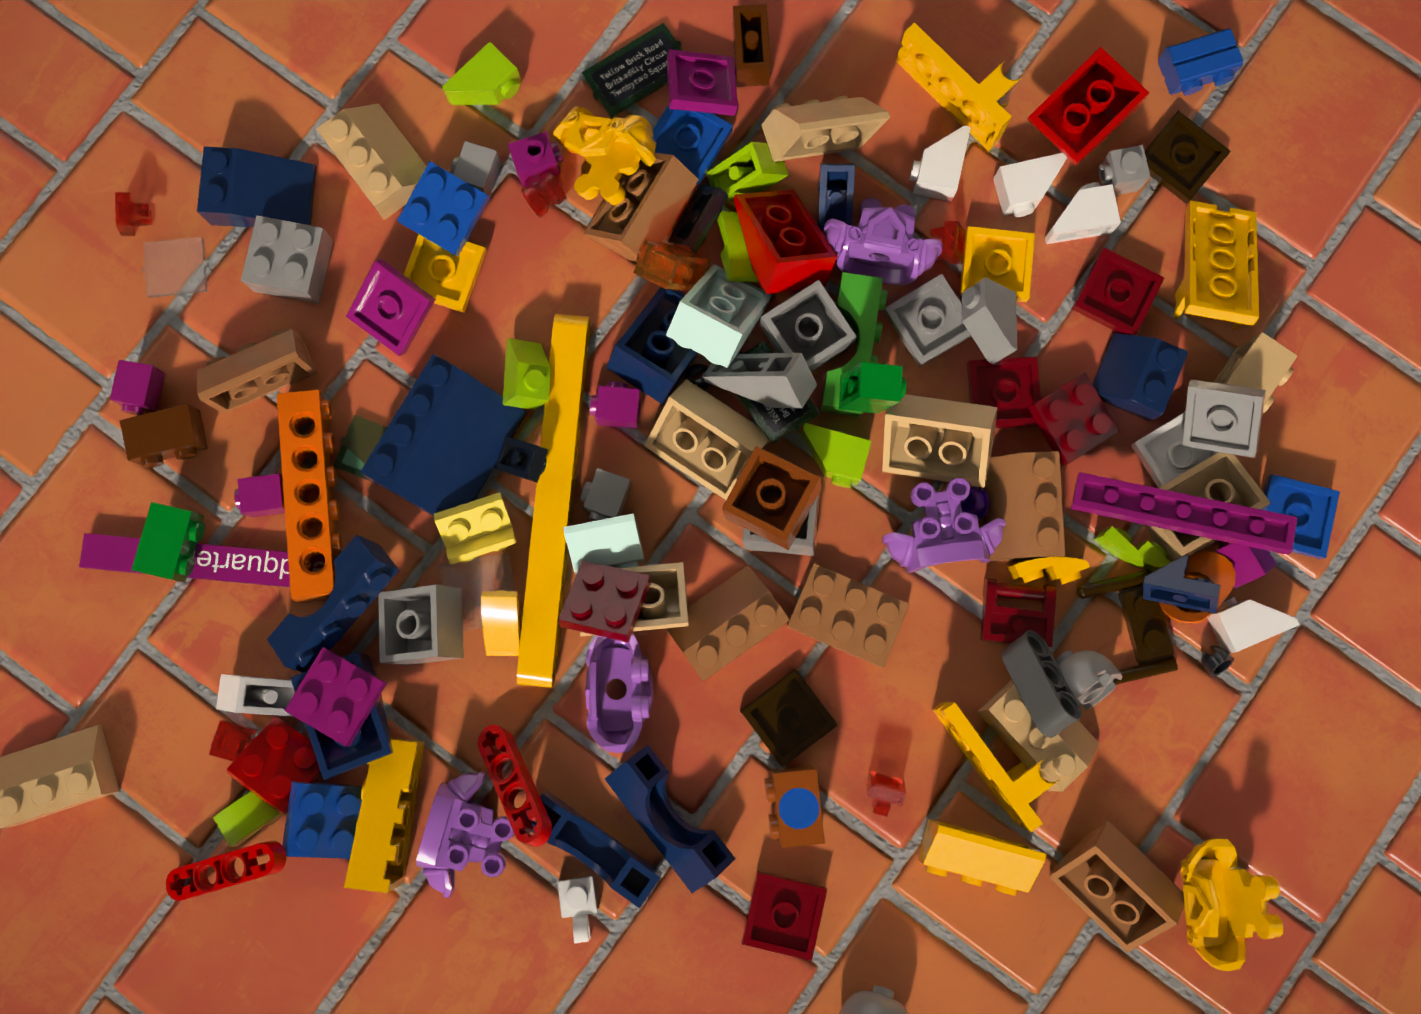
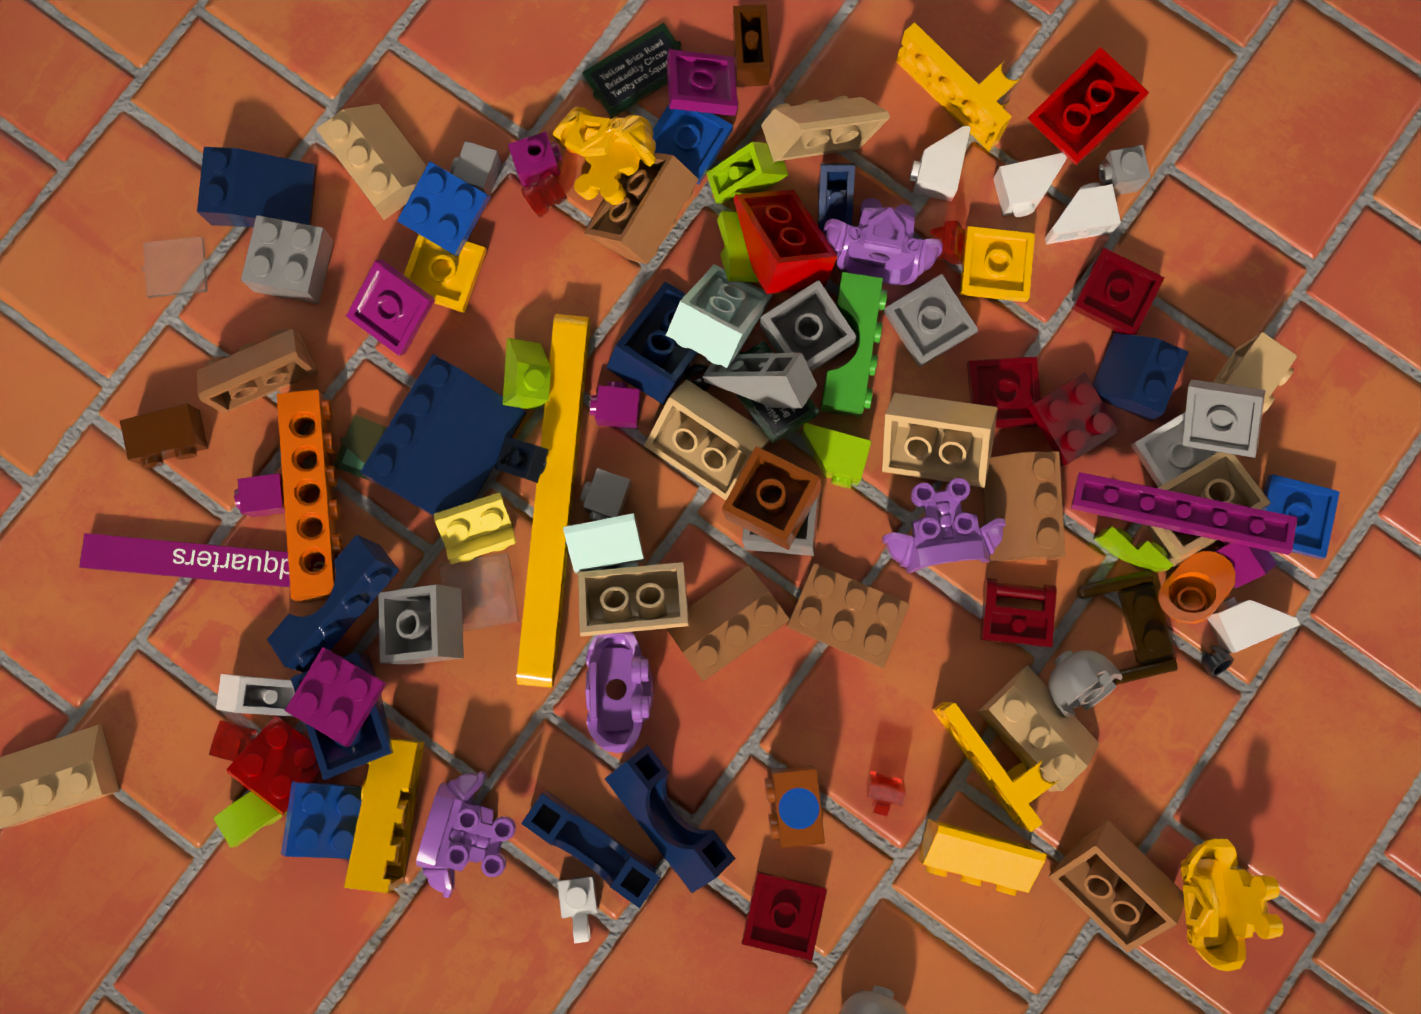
magenta brick [110,360,166,415] -> none
clear red tile [115,192,152,236] -> none
green brick [131,502,205,583] -> none
red beam [166,841,287,901] -> none
lime slope [442,42,522,105] -> none
red beam [477,724,552,847] -> none
yellow slope [481,590,521,656] -> none
dark red plate [558,560,651,643] -> none
clear orange slope [633,240,712,291] -> none
black plate [668,185,729,253] -> none
dark brown tile [740,669,838,768] -> none
green brick [839,362,907,413] -> none
dark purple plate [960,486,990,519] -> none
light grey slope [961,277,1017,364] -> none
dark grey beam [1001,630,1082,738] -> none
yellow slope [1007,557,1090,584] -> none
dark blue slope [1143,554,1220,614] -> none
dark brown tile [1145,110,1231,204] -> none
blue brick [1158,28,1243,96] -> none
yellow piece [1173,200,1259,330] -> none

